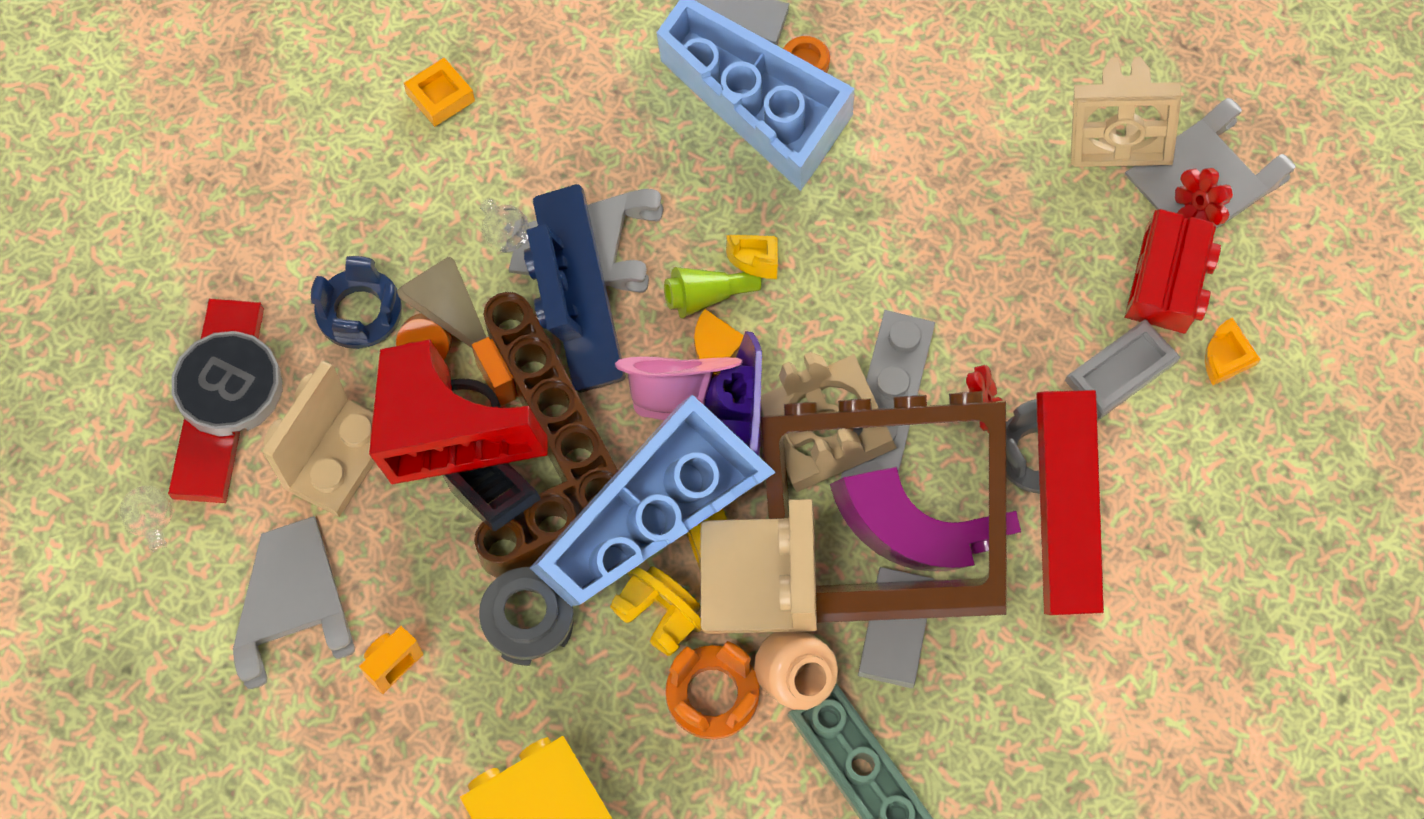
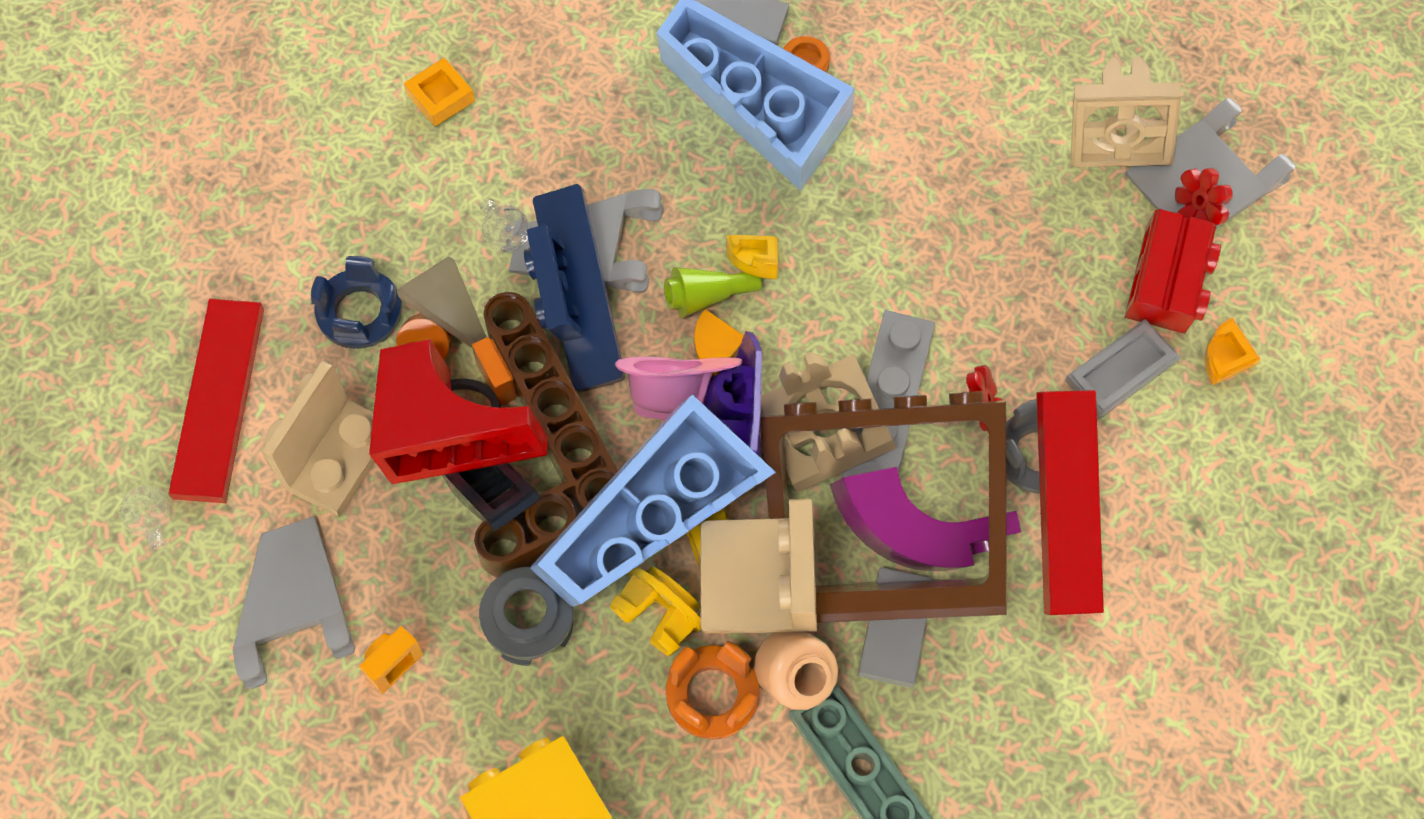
black tile [172,331,283,436] -> none

